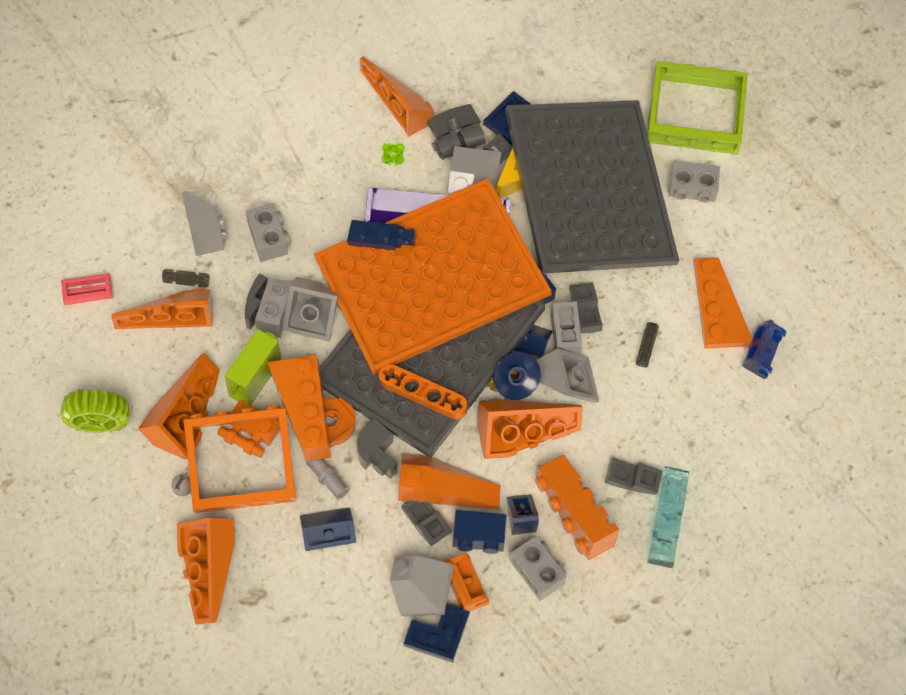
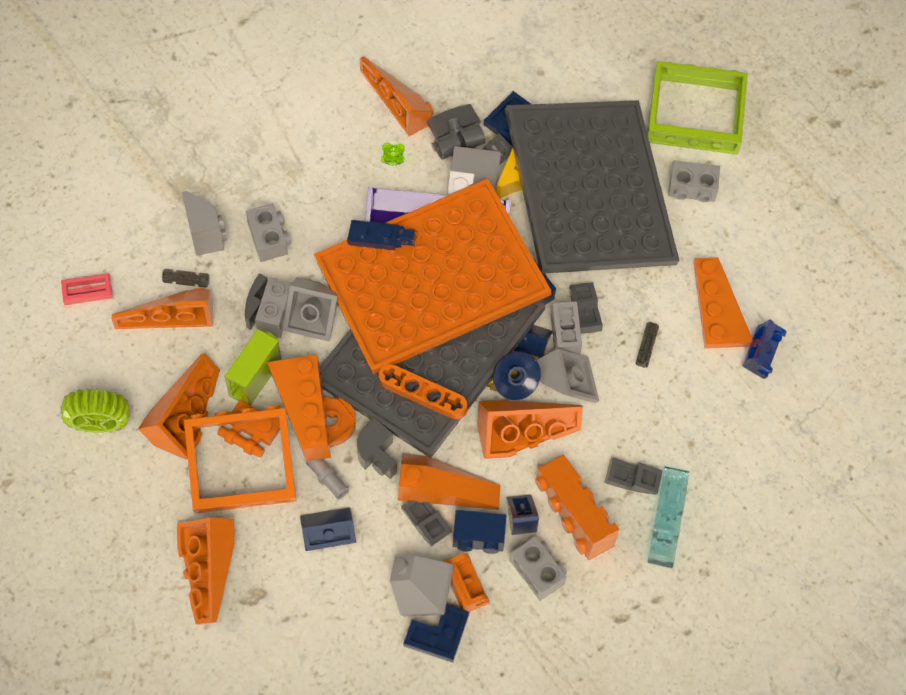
light grey hinge [171,474,191,497] -> none

